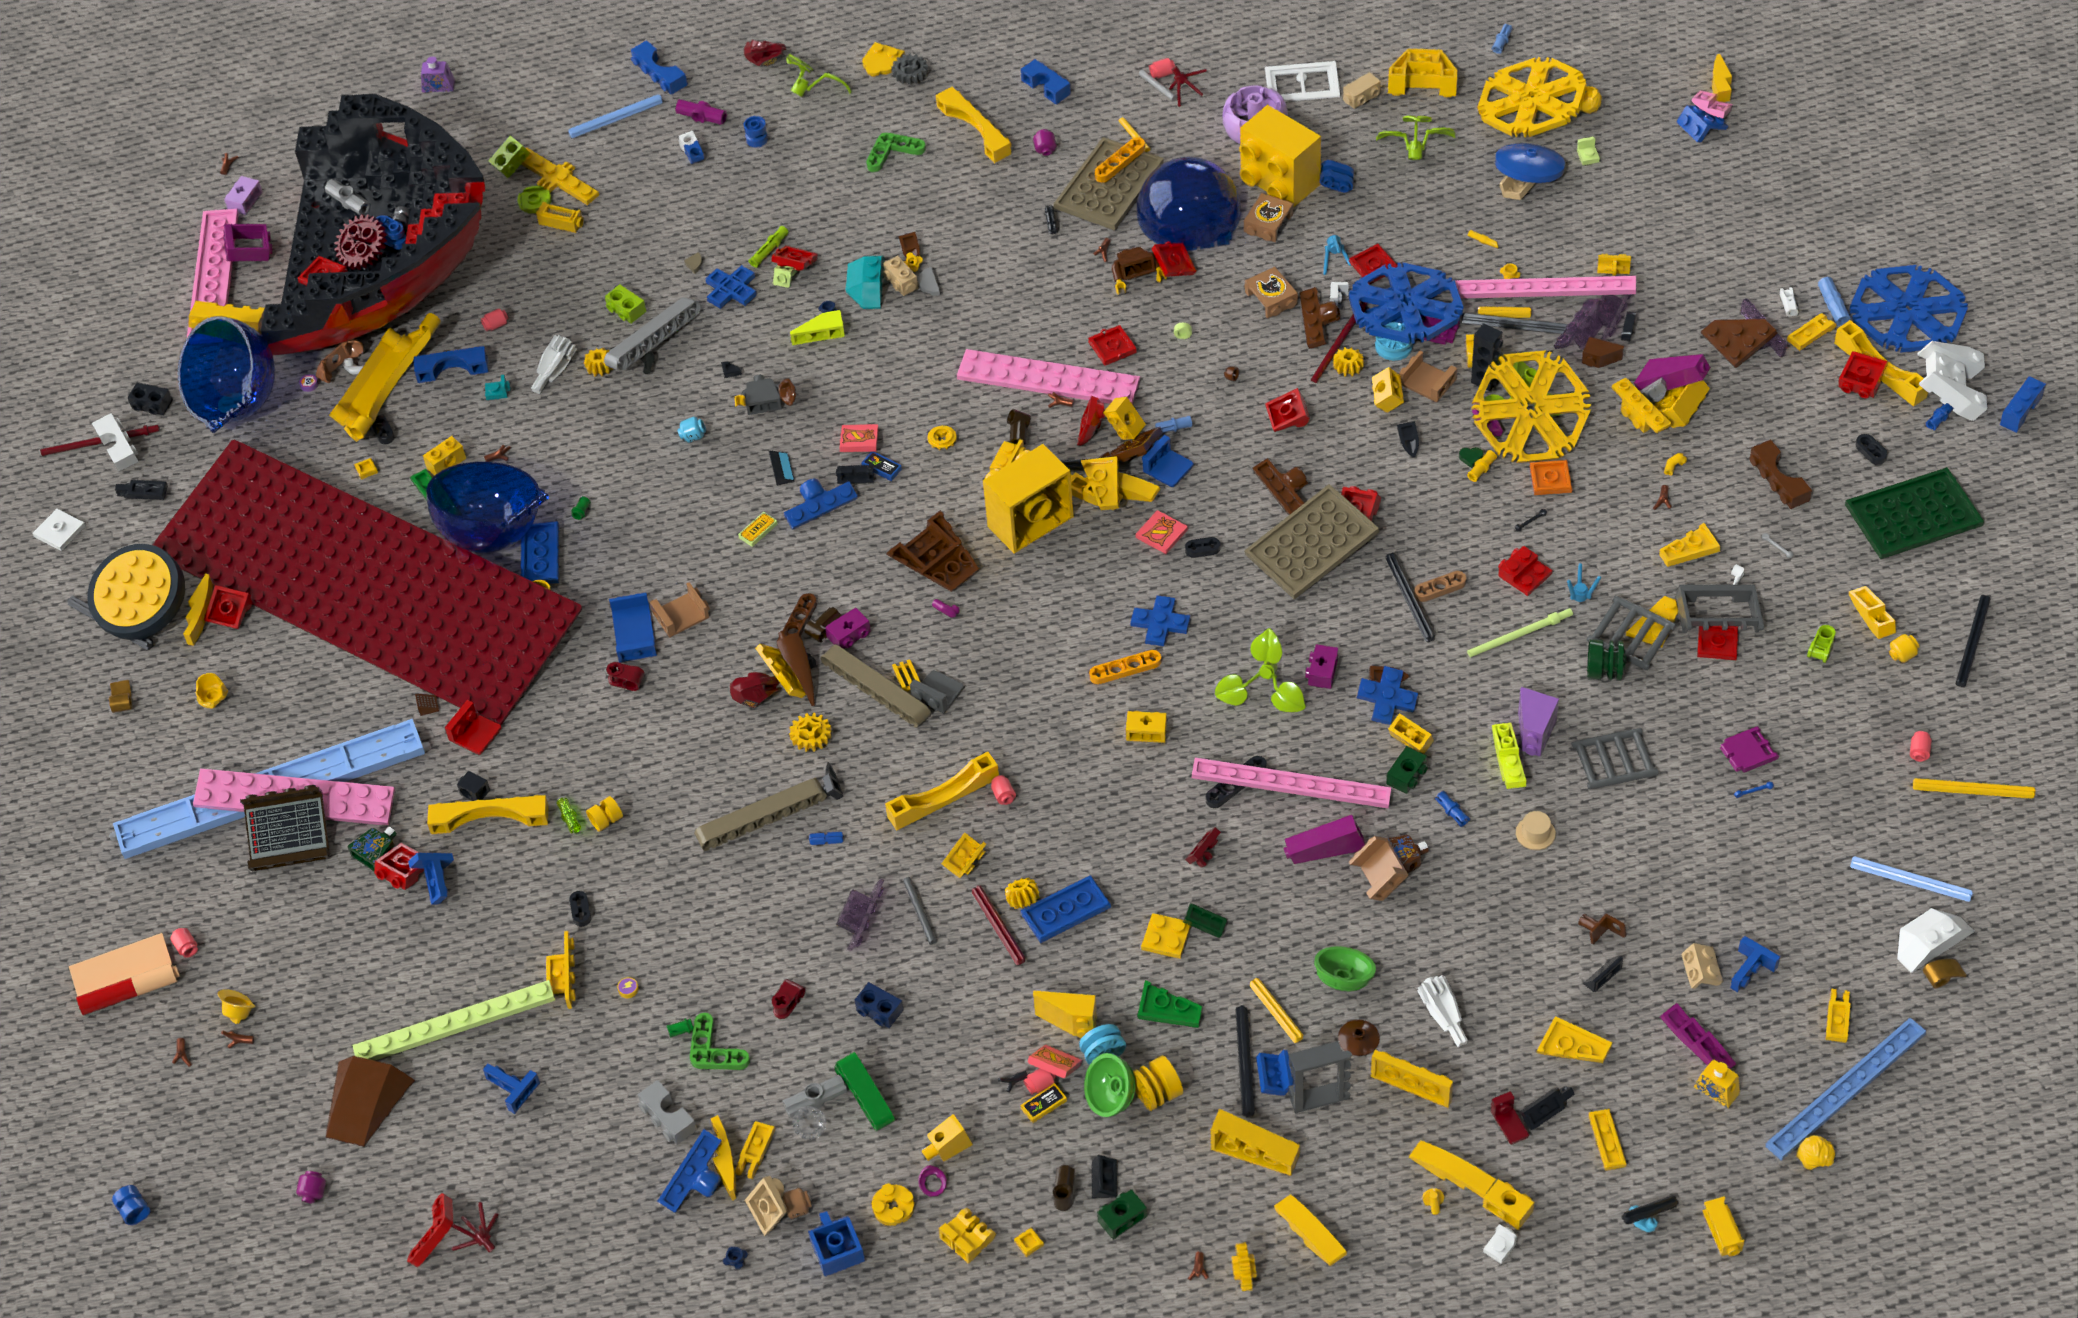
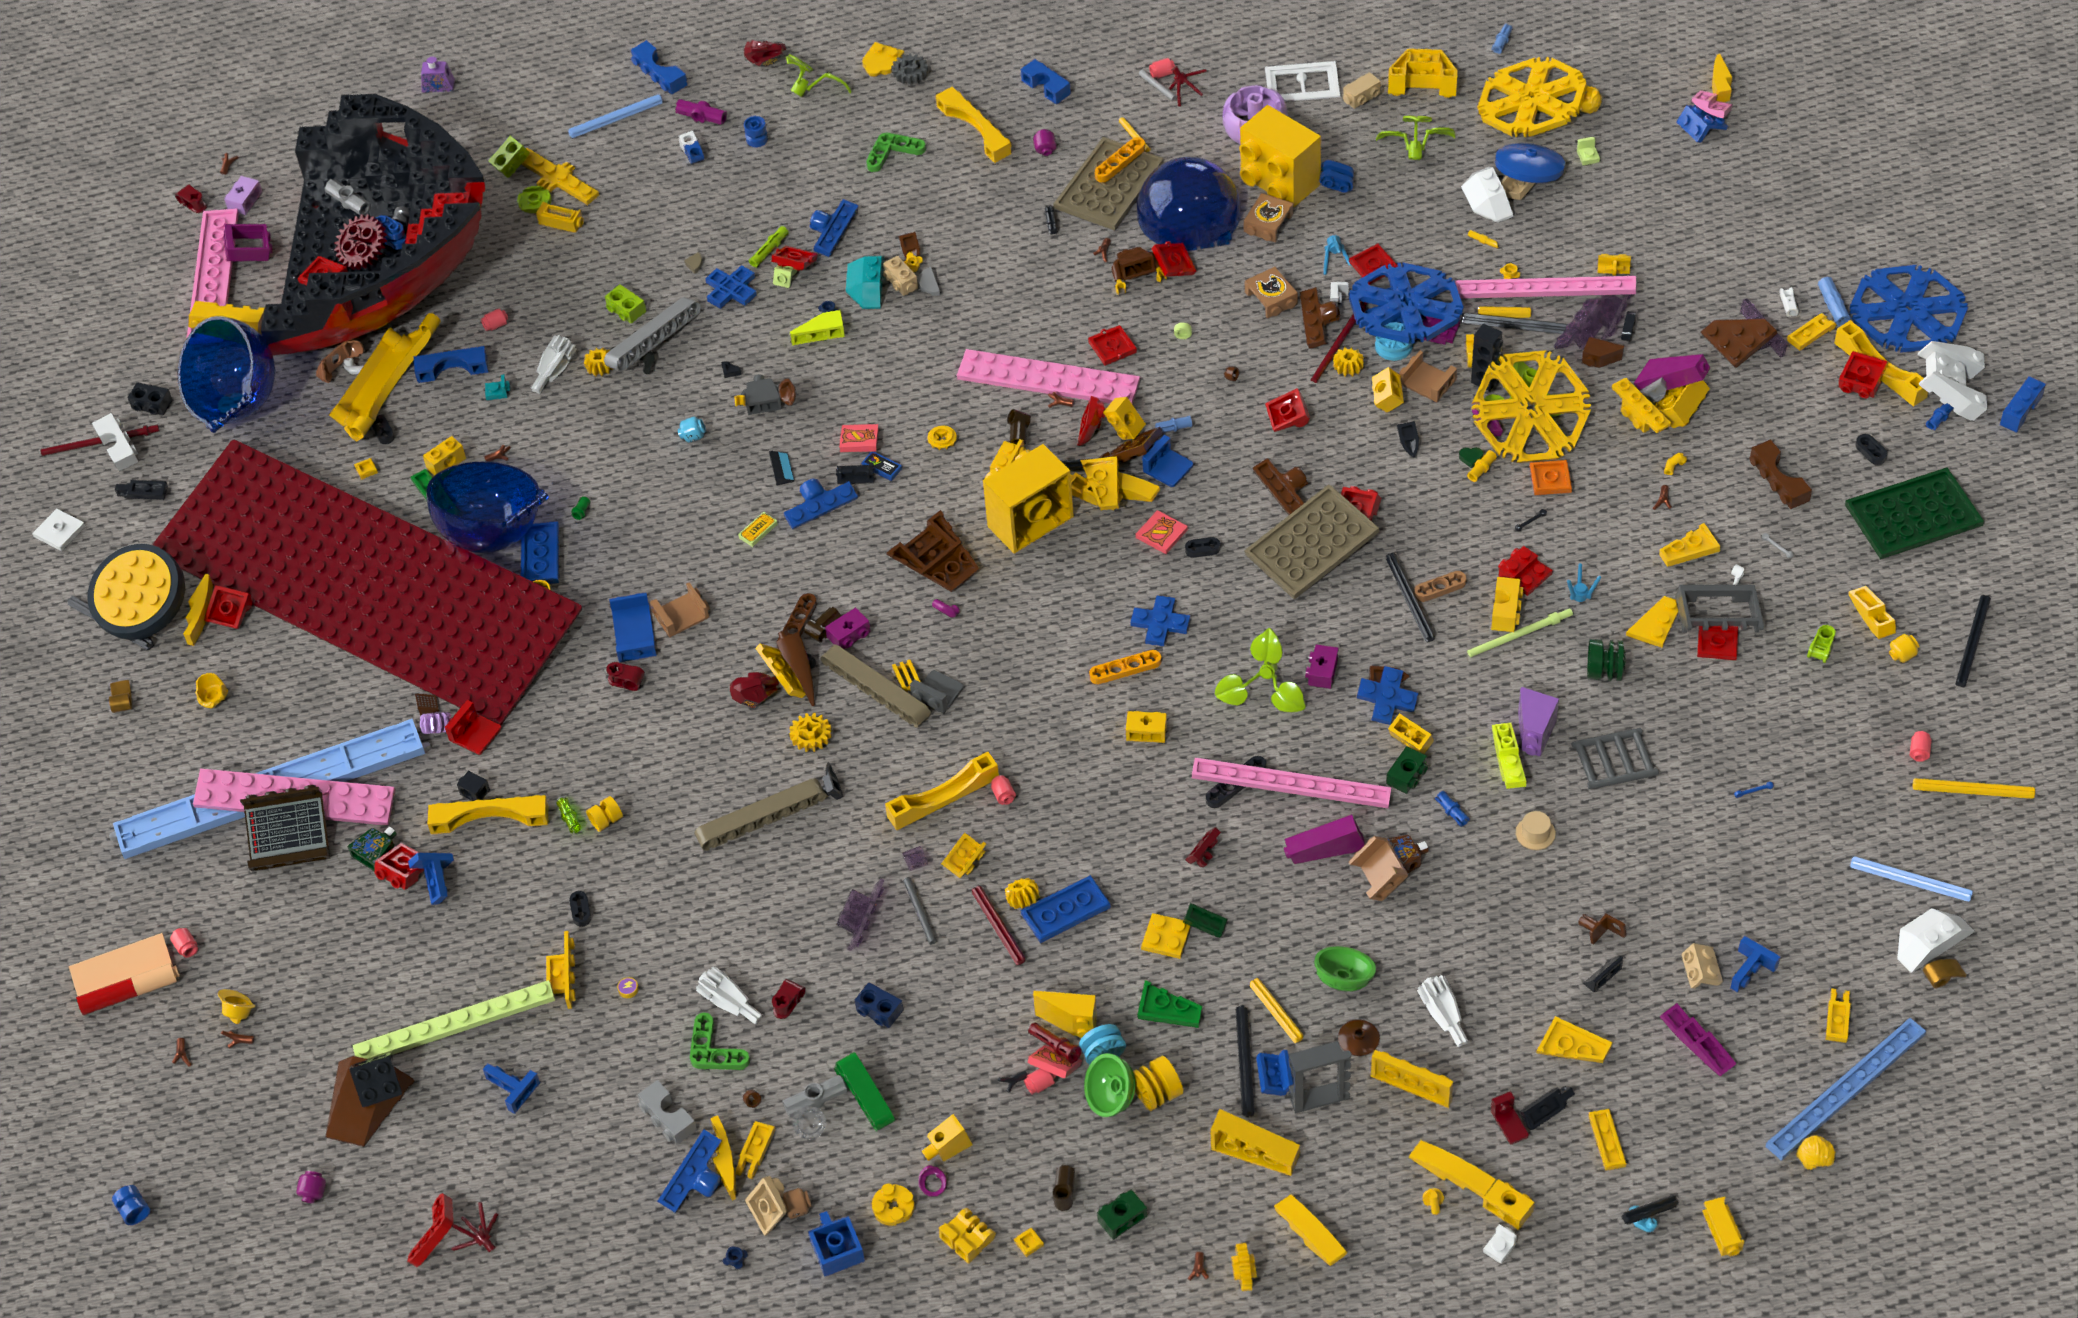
tile [299,374,318,392] -> none
green pin [667,1018,693,1038] -> none
blue piece [809,832,843,845] -> none
tile [1020,1083,1067,1123] -> none
black slope [1092,1155,1117,1198] -> none
dark grey bar [1586,595,1677,671] -> none
yellow torso [1694,1060,1740,1108] -> none
magenta plate [1720,726,1779,773] -> none
none -> dark red piece [175,184,207,213]
none -> black bracket [349,1052,402,1107]
none -> lavender gear [420,712,452,734]
none -> white piece [696,967,762,1025]
none -> reddish brown hinge [743,1089,761,1108]
none -> blue plate [809,199,858,257]
none -> clear purple tile [902,846,928,871]
none -> dark red pin [1028,1022,1082,1063]
none -> white wedge [1461,167,1513,222]
none -> yellow arch [1491,577,1523,632]

